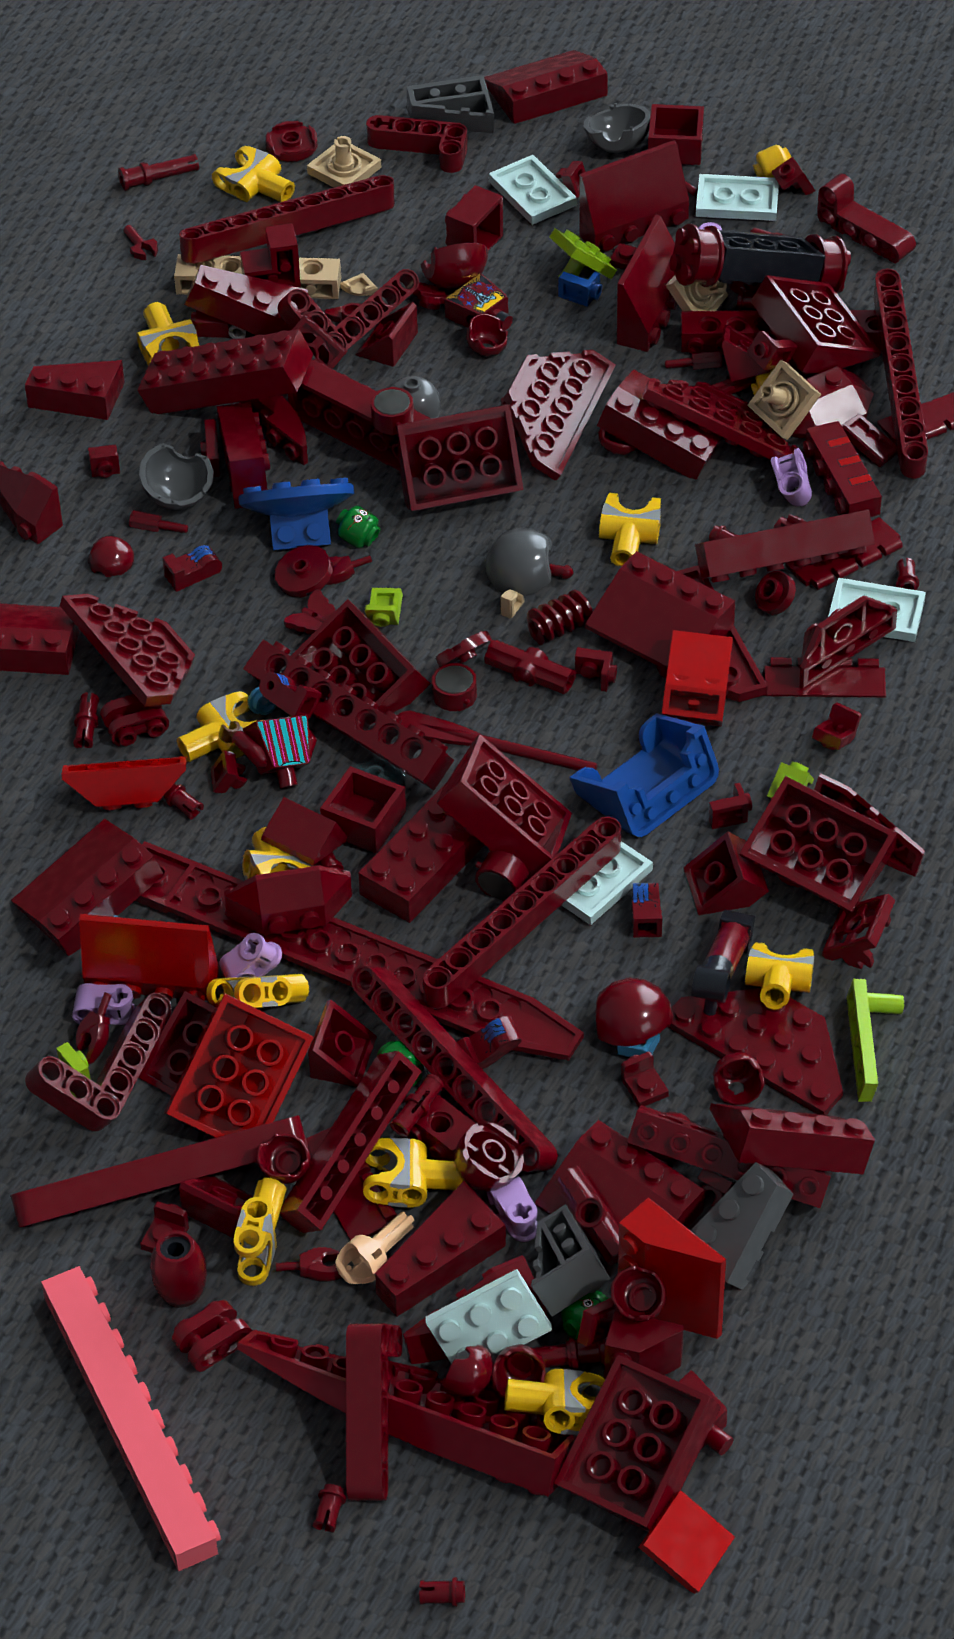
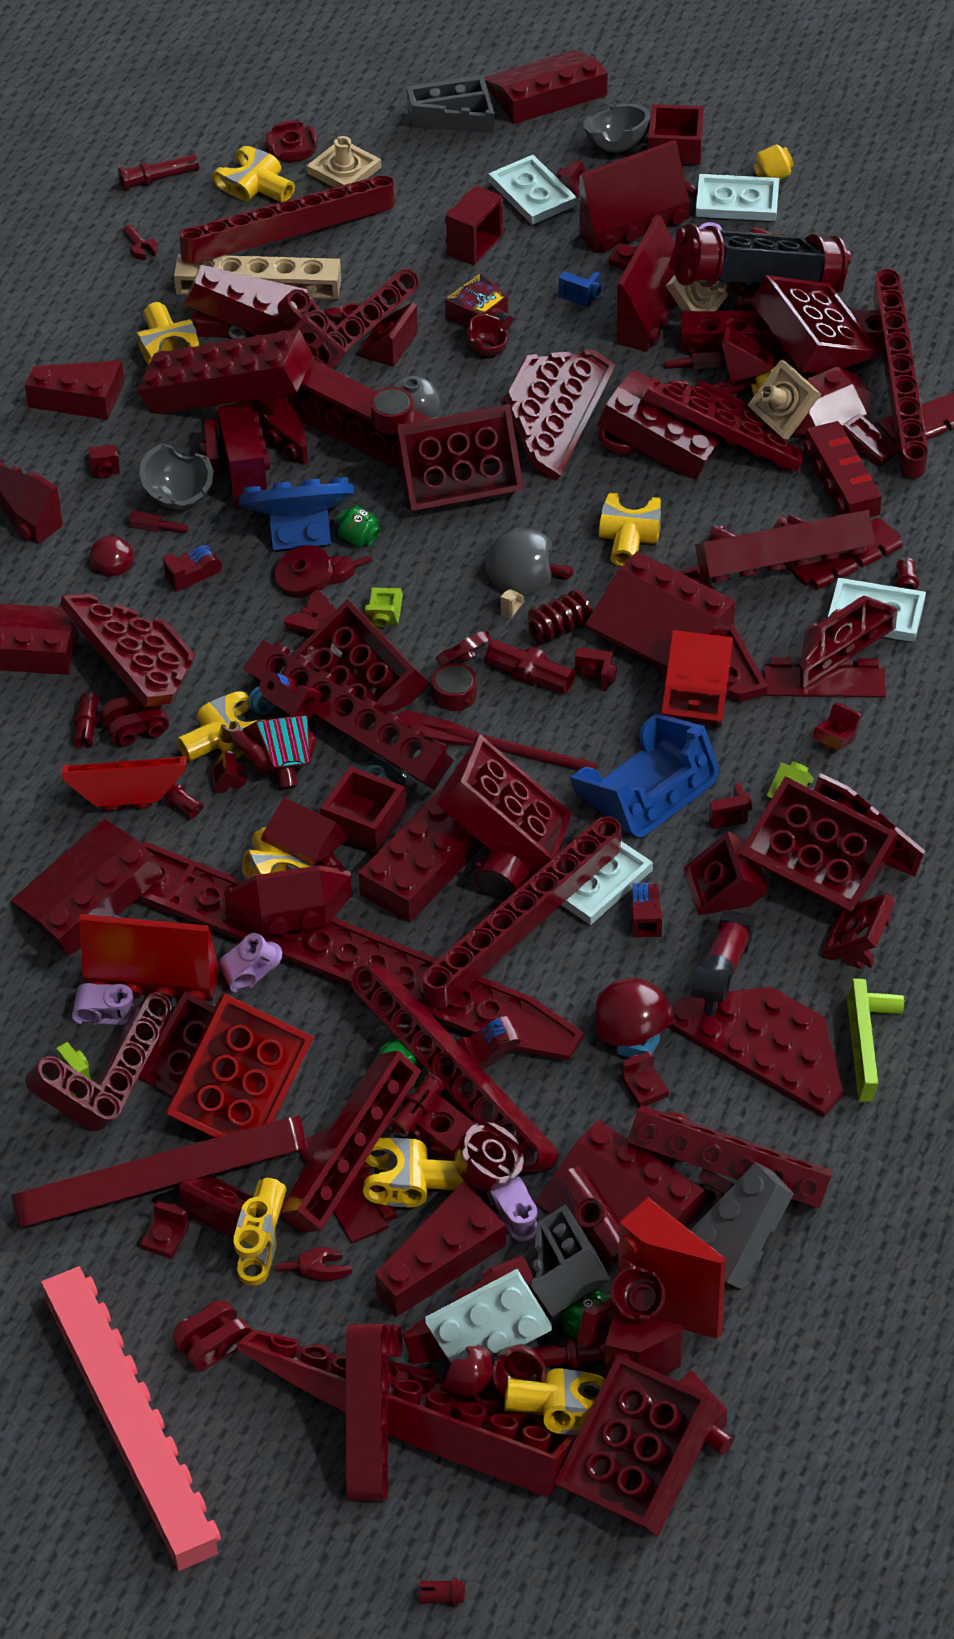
dark red hand [76,992,112,1064] -> none
dark red piece [150,1230,207,1308] -> none
yellow connector [206,974,309,1008] -> none
dark red brick [240,223,301,287] -> none
dark red hair [256,1134,311,1185] -> none
dark red slope [308,999,377,1087] -> none
dark red pin [313,1484,346,1532] -> none
light nougat piece [335,1211,415,1284] -> none
tan tile [340,273,378,296] -> none
dark red beam [366,115,468,173] -> none
dark red animal [412,282,448,310] -> none
dark red cylinder [420,243,488,290] -> none
lime plate [549,228,617,279] -> none
red tile [638,1490,735,1594] -> none
dark red slope [709,1103,875,1175] -> none
dark red hair [712,1052,764,1105] -> none
yellow connector [745,942,814,1010] -> none
dark red bracket [747,331,798,370] -> none
dark red plate [755,571,796,615] -> none
dark red bracket [771,157,816,195] -> none
lavender piece [771,448,812,506] -> none
dark red beam [817,173,916,264] -> none

